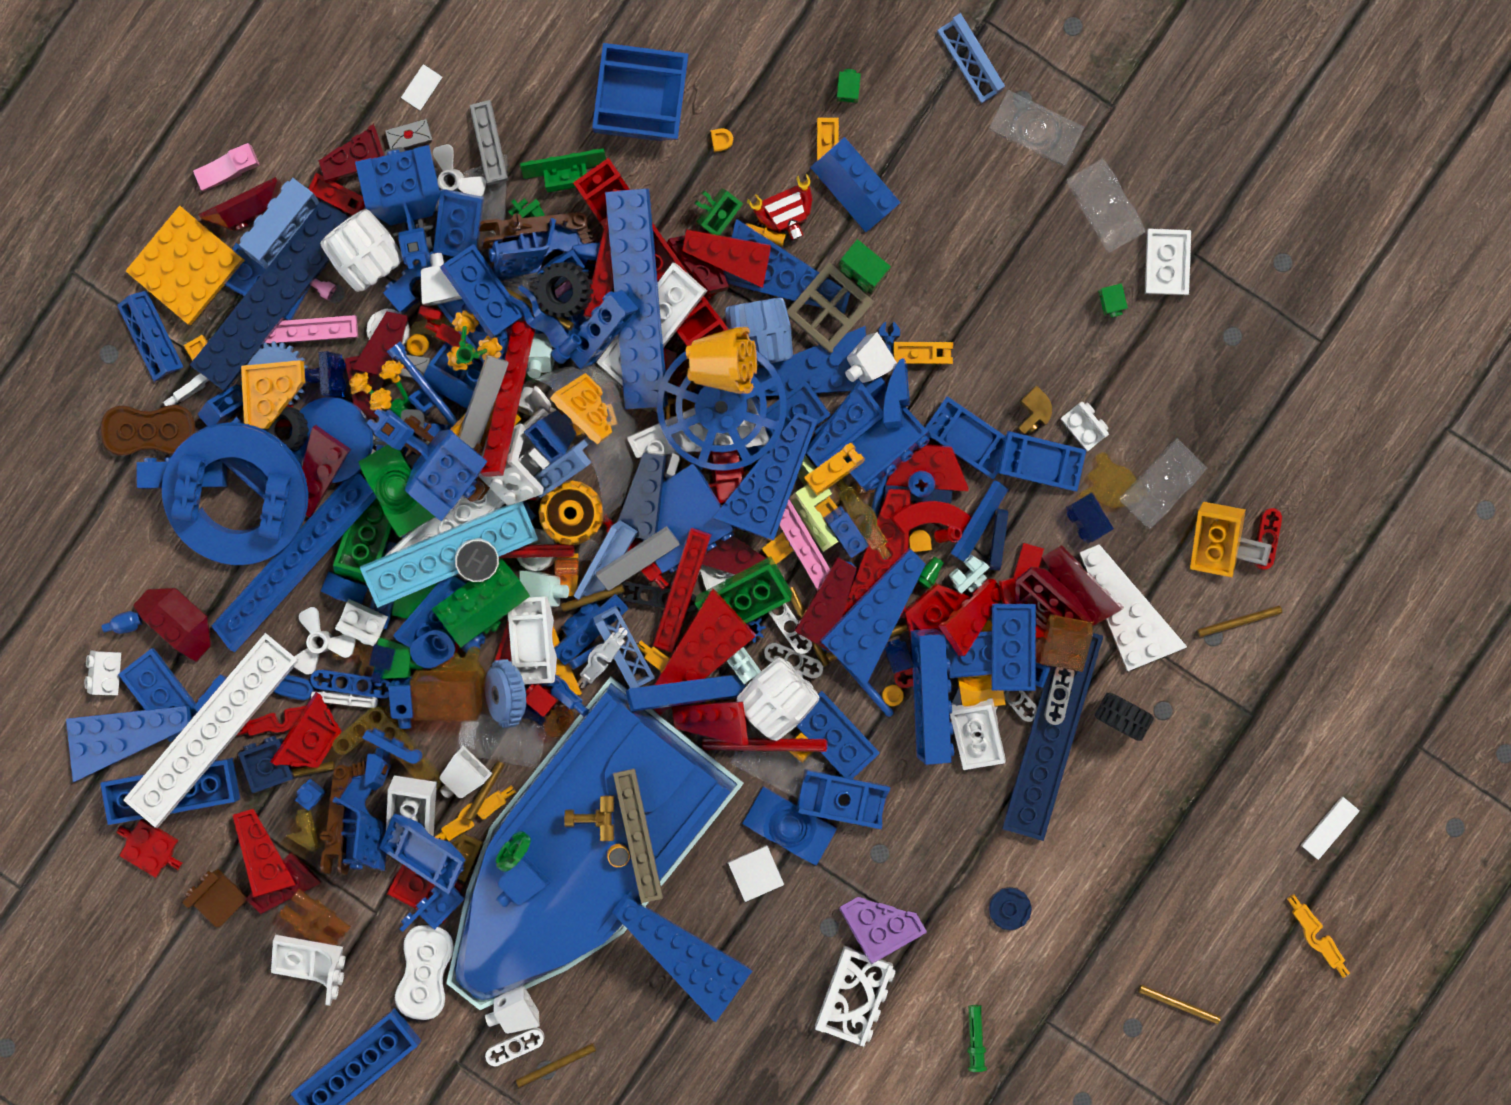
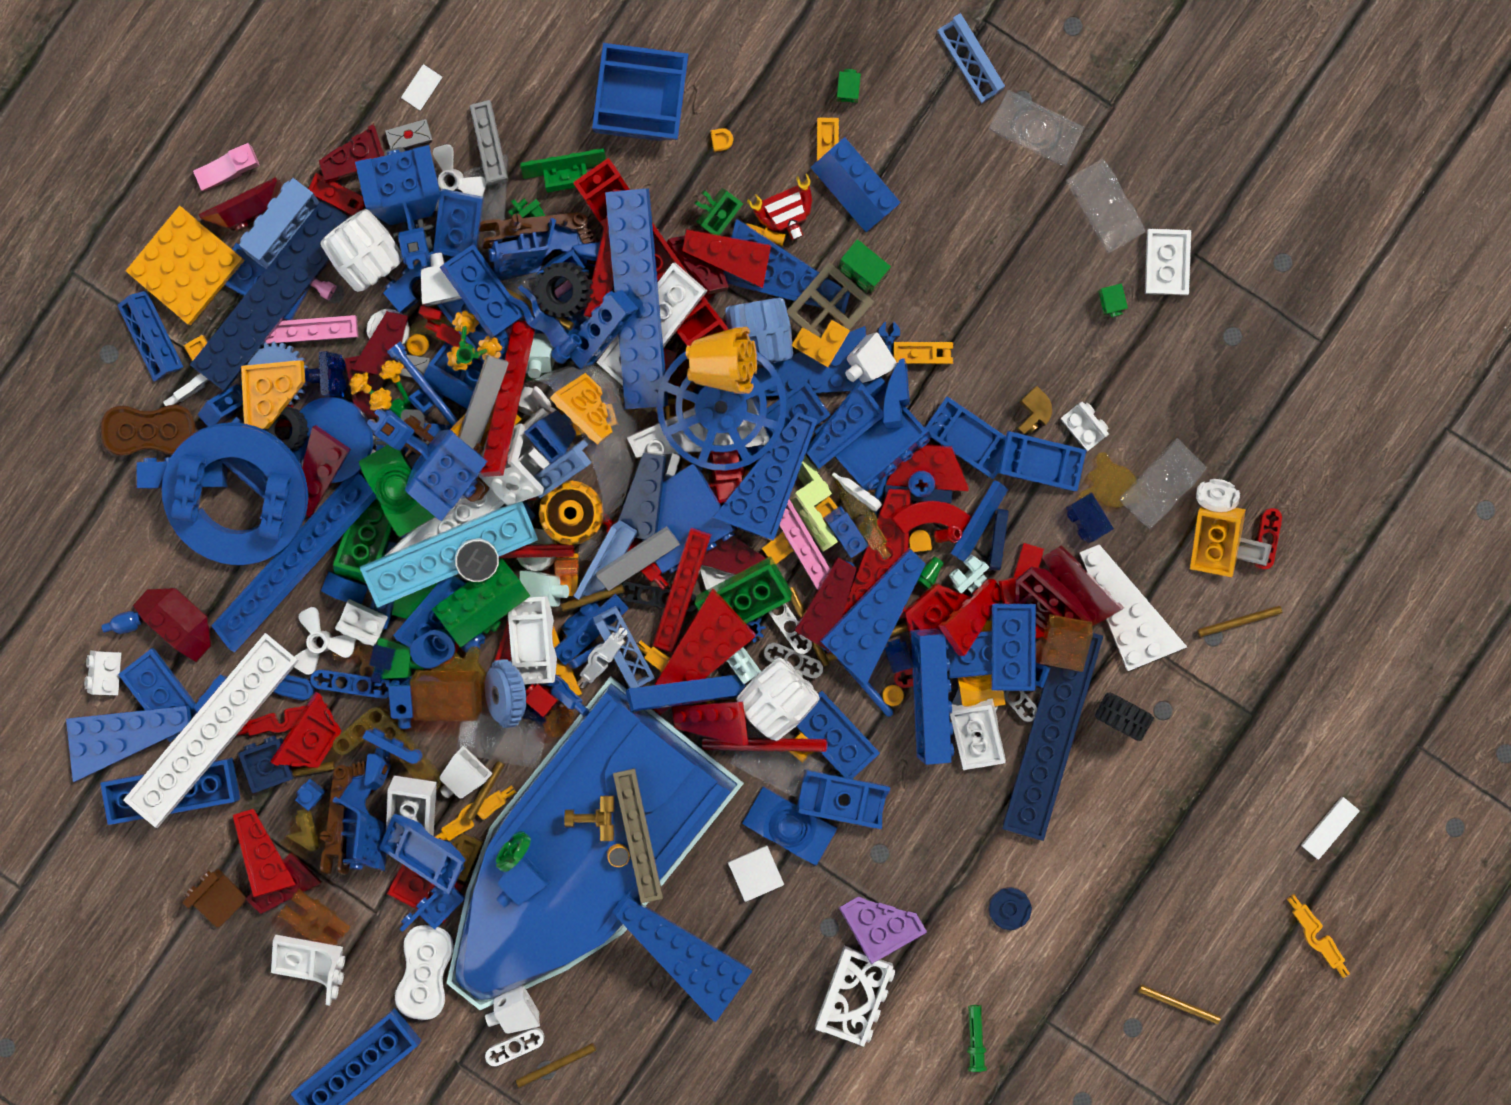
red plate [116,819,183,878] -> none
white piece [311,691,378,709] -> none
light orange plate [804,443,865,496] -> none
light grey beam [1044,663,1074,725] -> none
none -> light orange plate [792,319,850,367]
none -> white piece [832,473,882,511]
none -> white tile [1196,479,1240,512]

